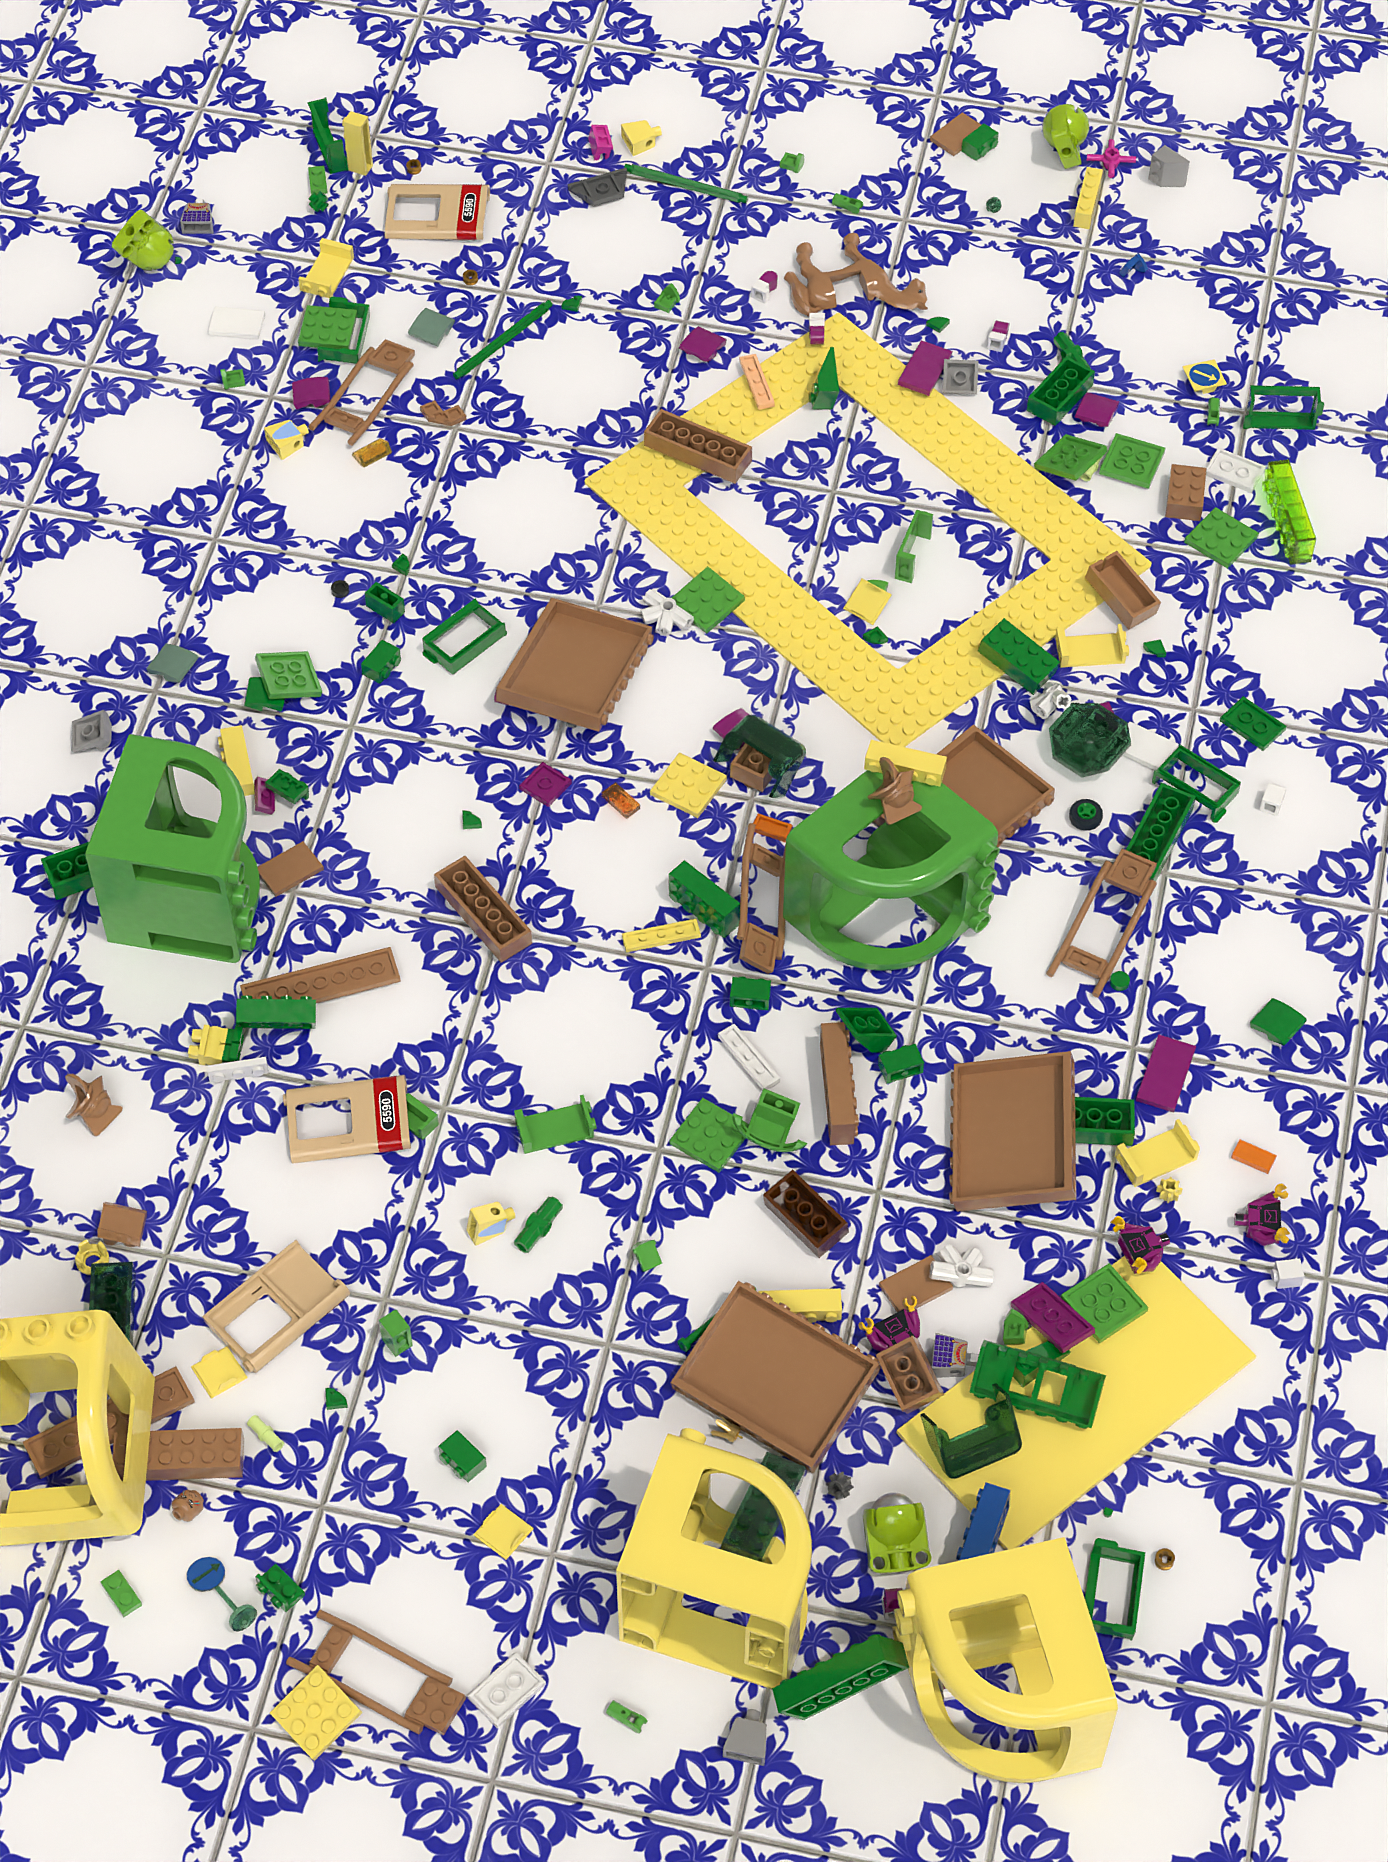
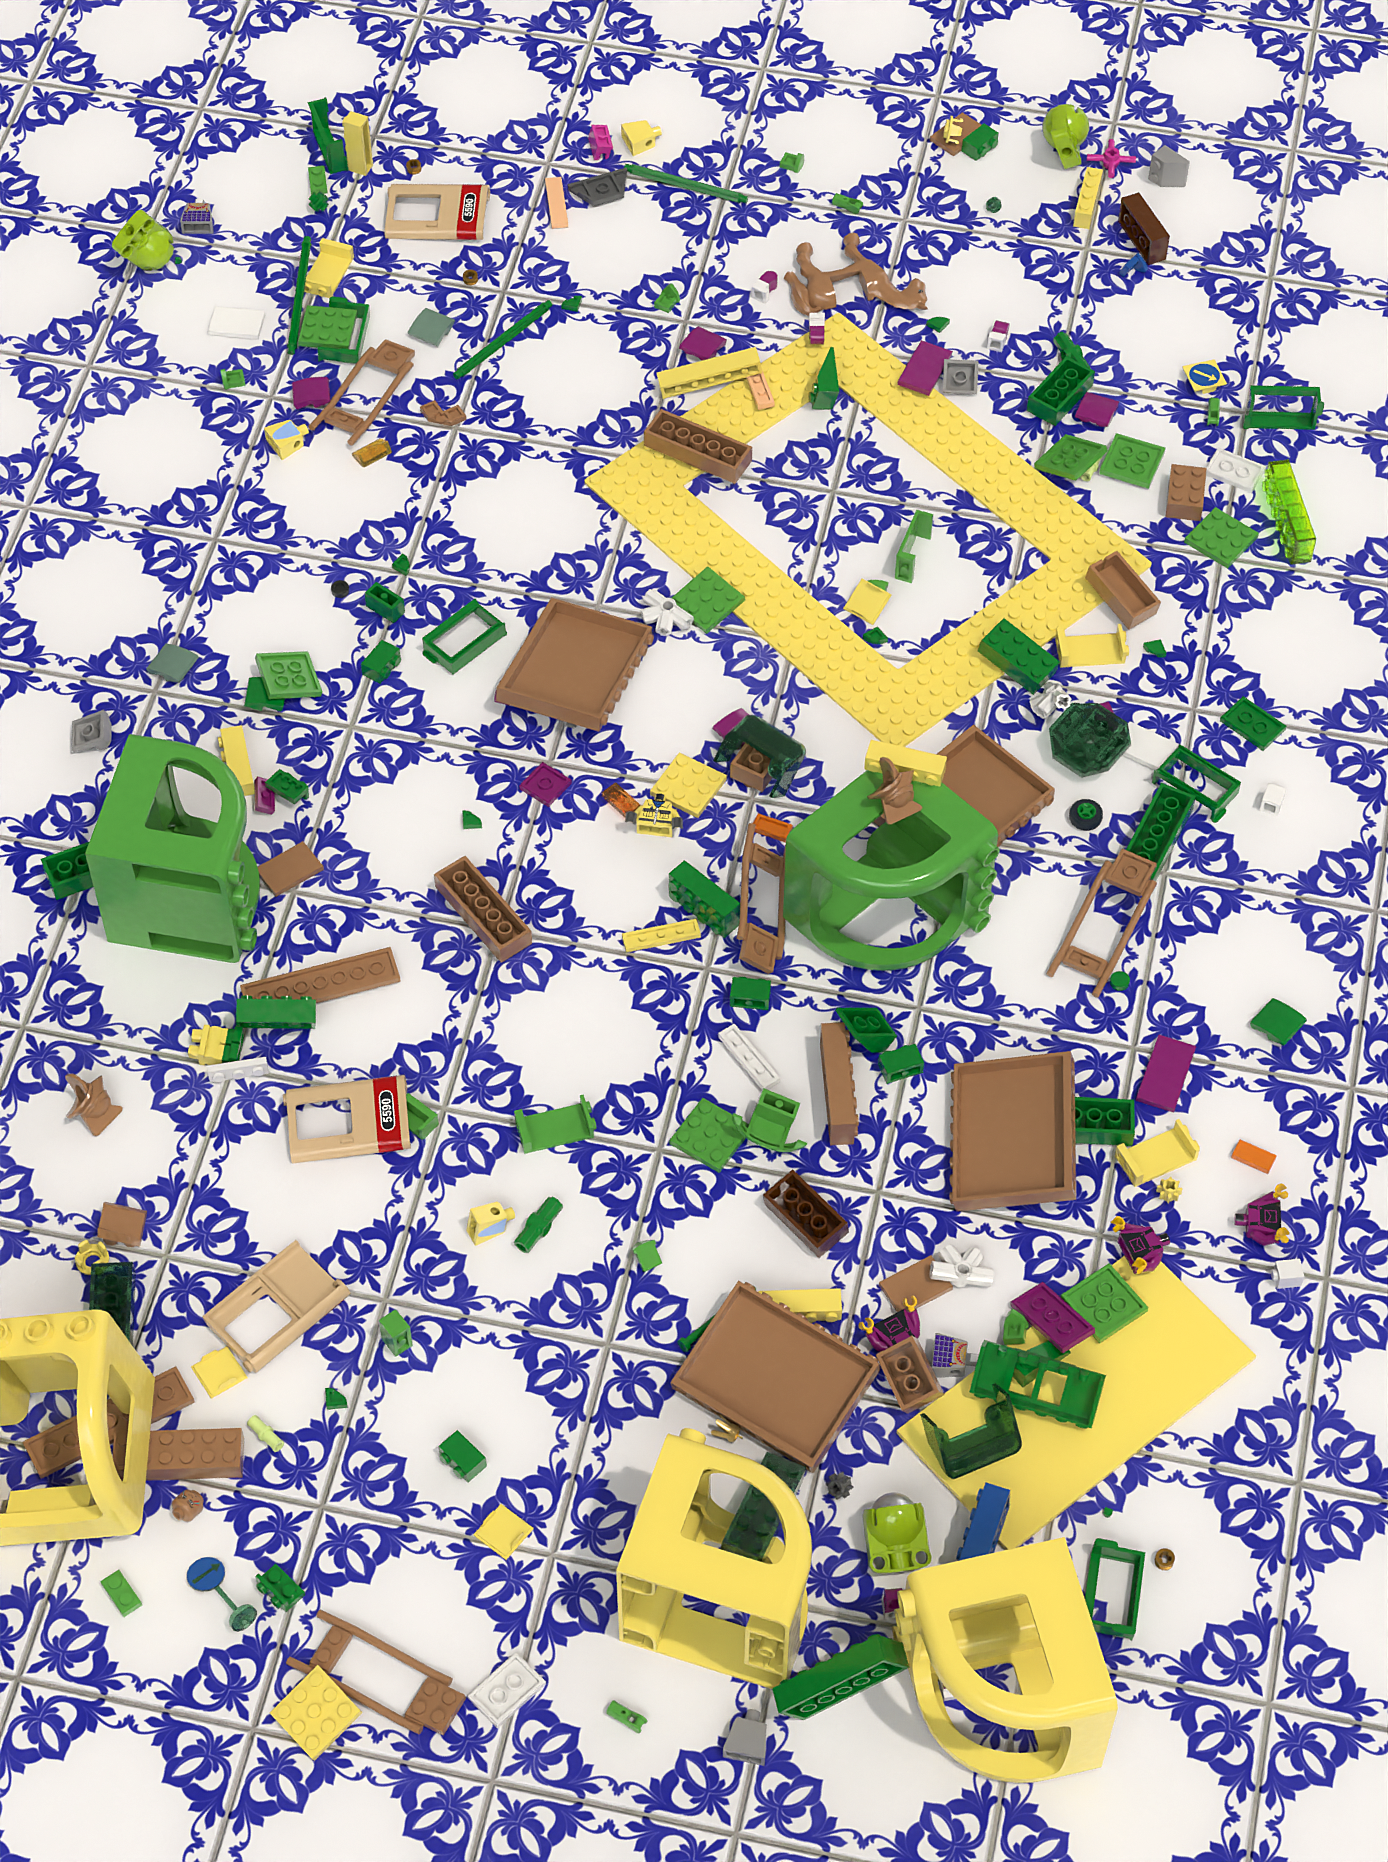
none -> green piece [287,236,312,355]
none -> light nougat tile [545,177,568,229]
none -> light yellow torso [625,794,683,837]
none -> light yellow brick [657,347,762,399]
none -> light yellow piece [943,116,963,144]
none -> reddish brown brick [1118,192,1170,265]

